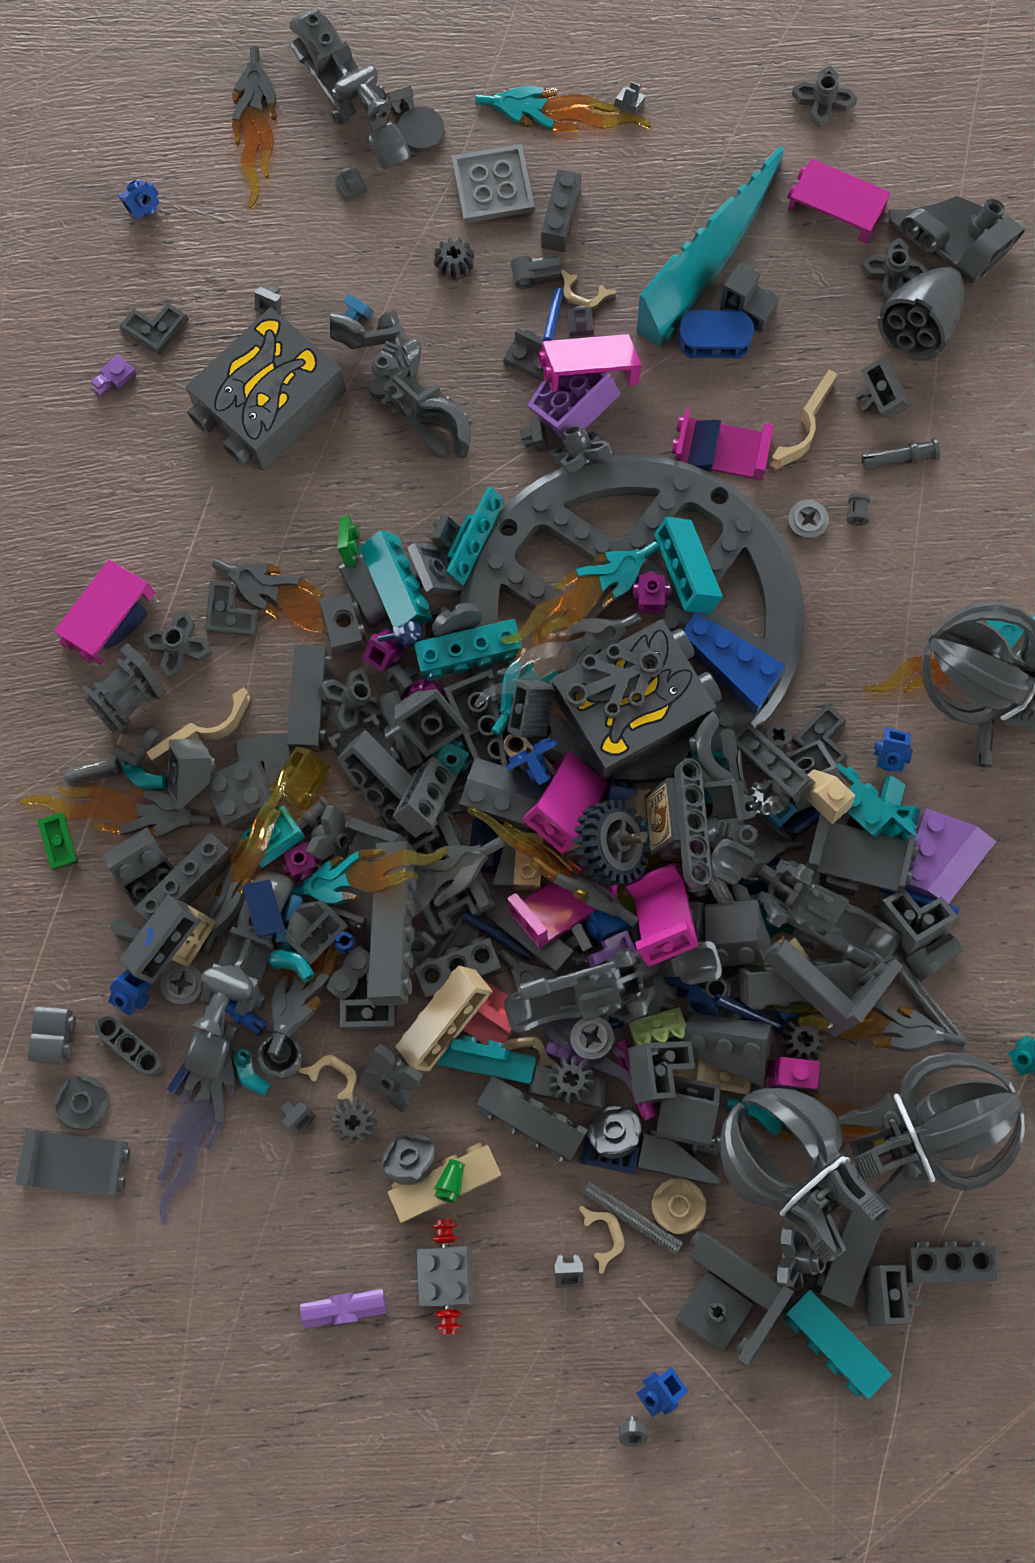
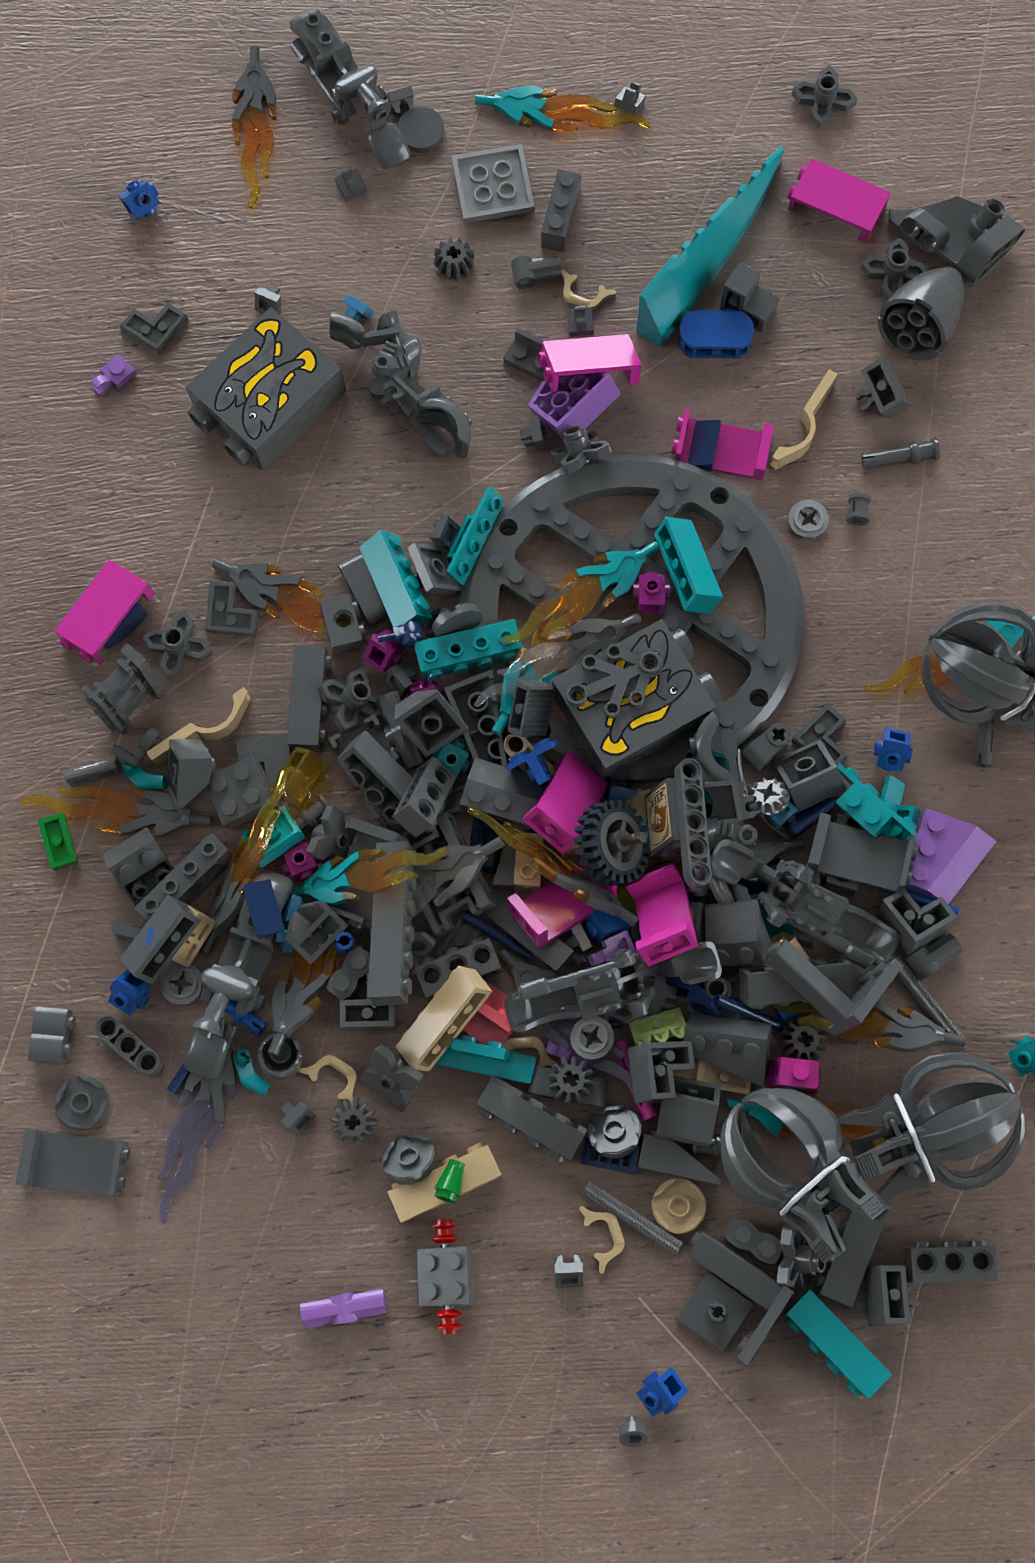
teal arm [268,949,315,982] -> none
green plate [337,515,360,568] -> none
blue bar [543,288,563,341] -> none
blue wedge [683,612,785,716] -> none
dark grey tile [735,722,816,803] -> none
tan slope [803,769,855,824] -> none
none -> dark grey brick [723,1218,783,1264]

